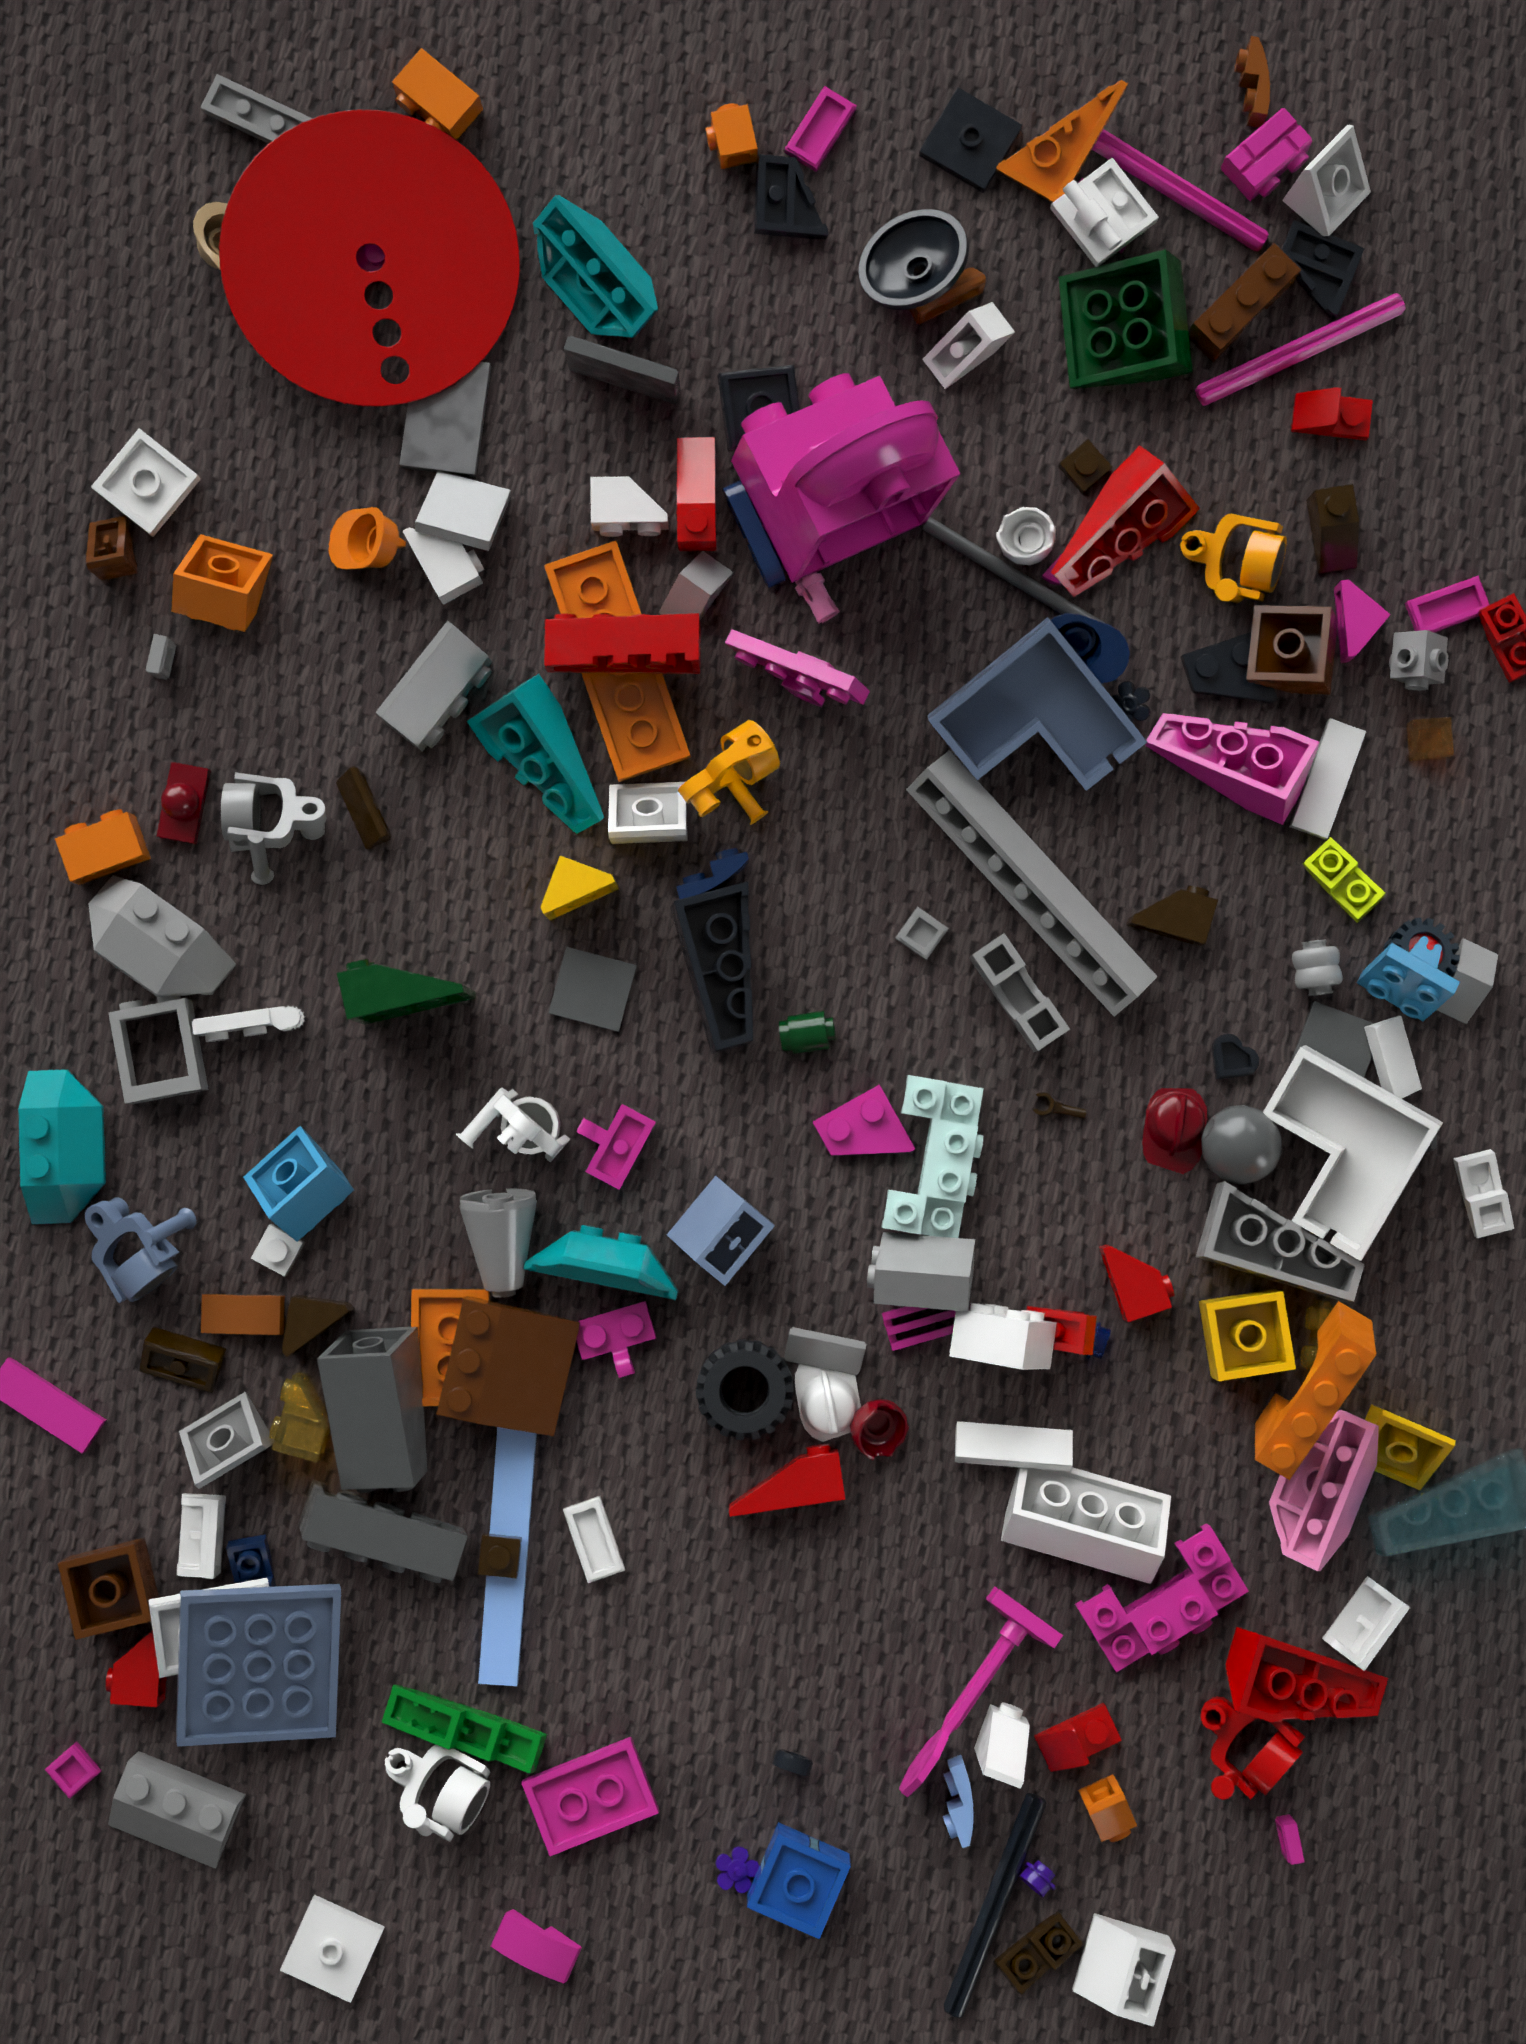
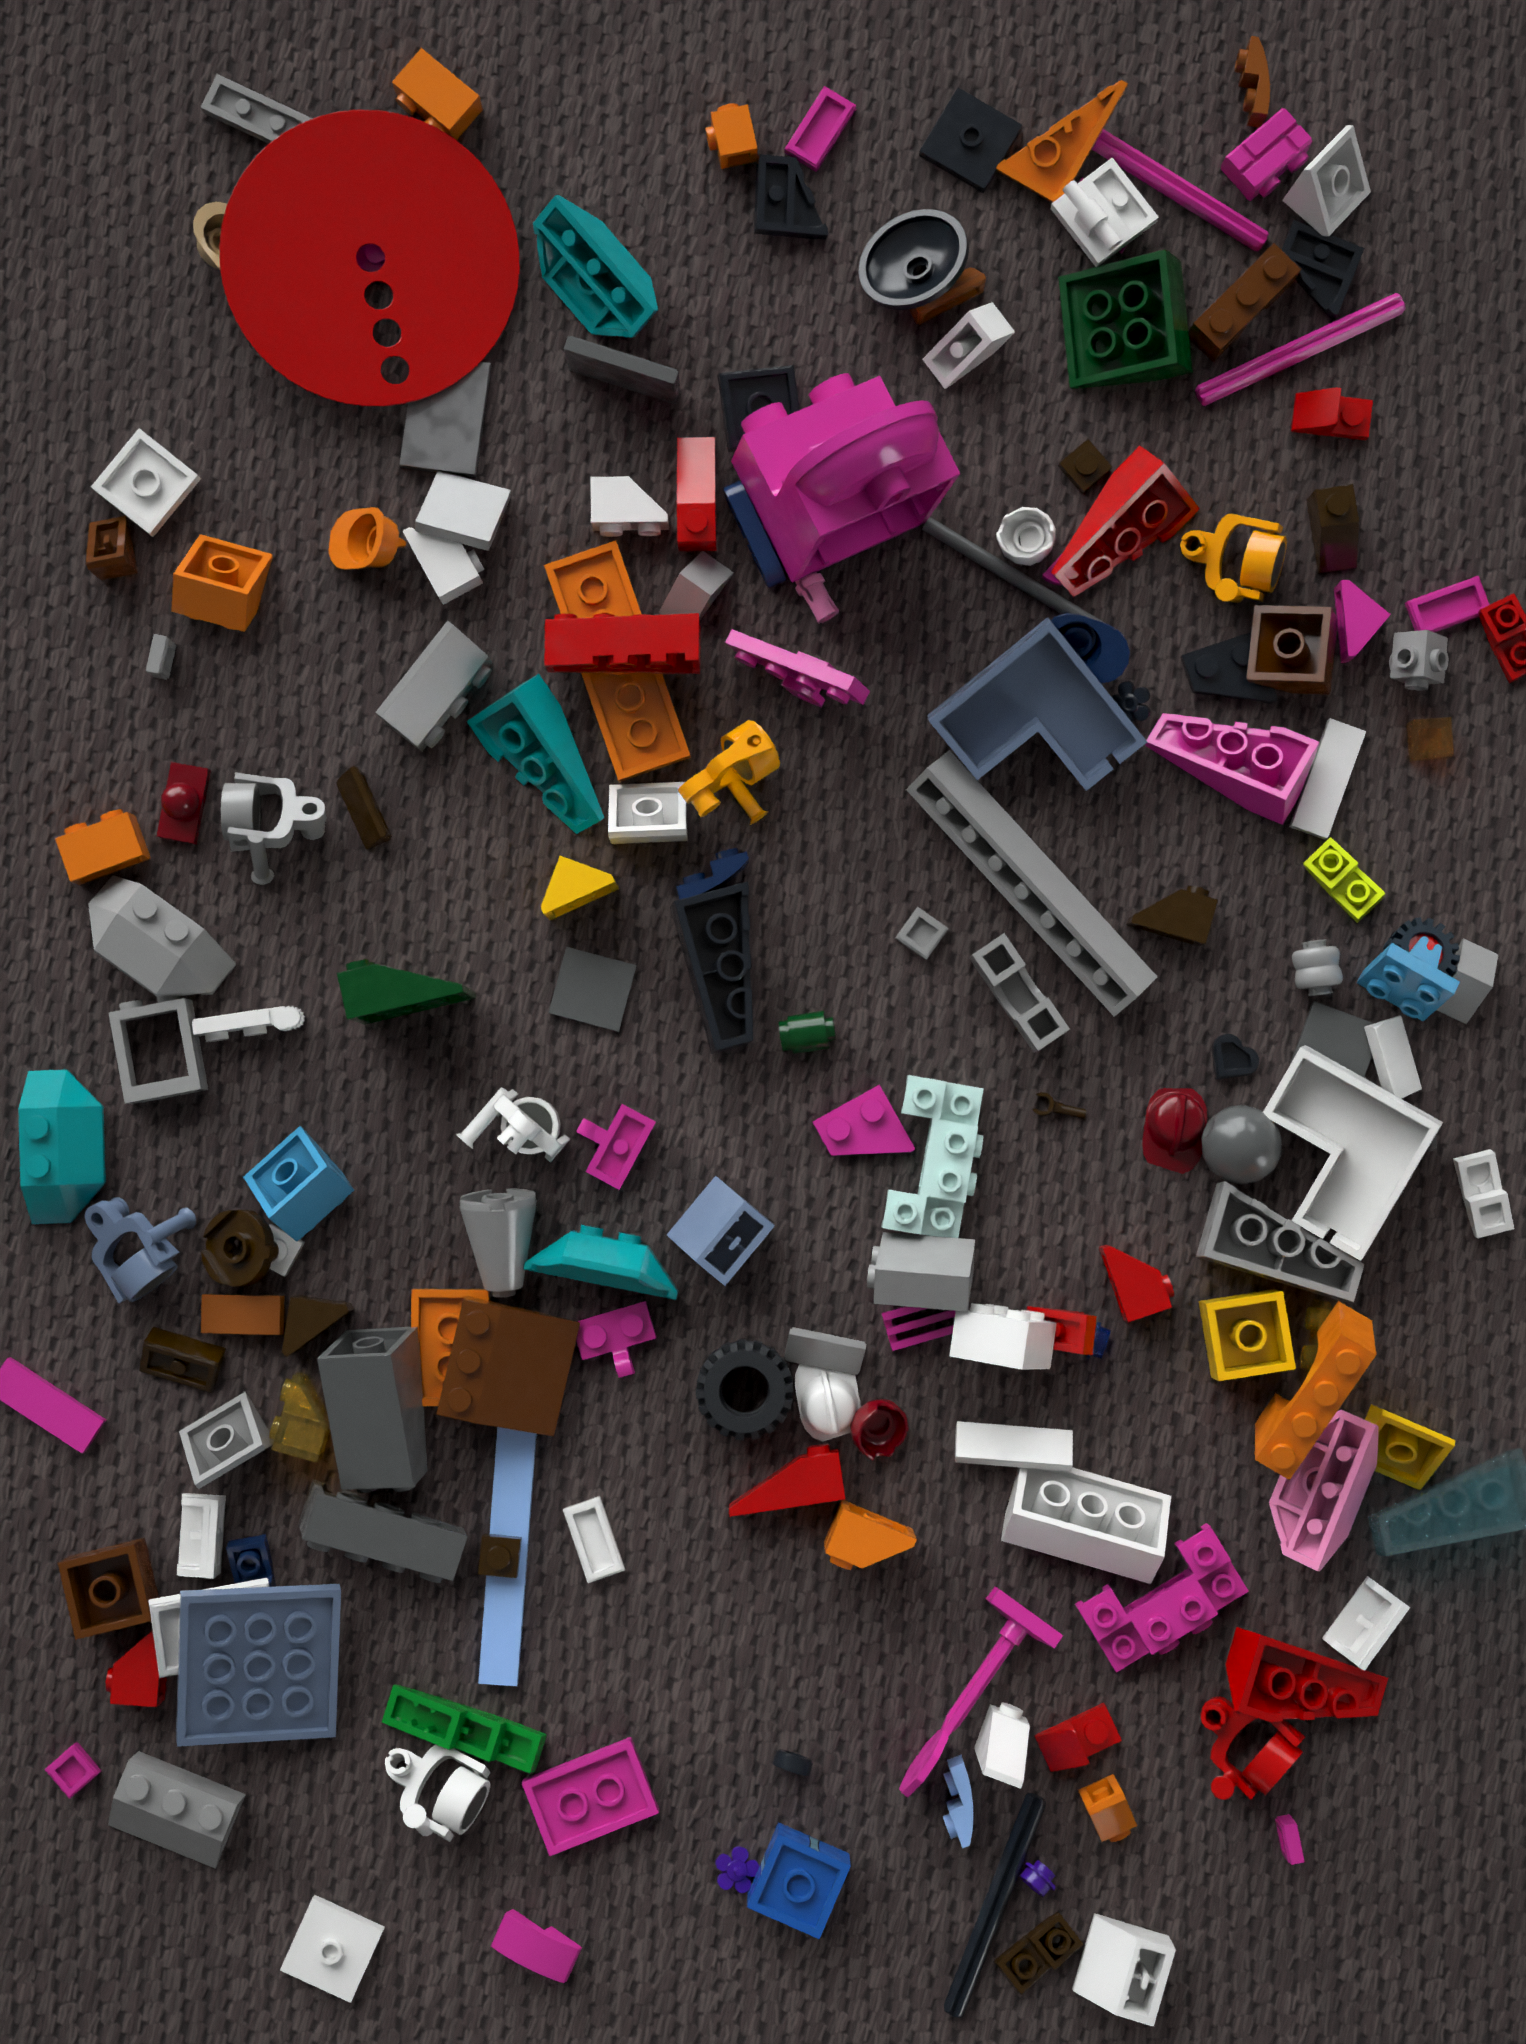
none -> dark brown plate [201,1210,279,1287]
none -> orange slope [824,1500,917,1570]

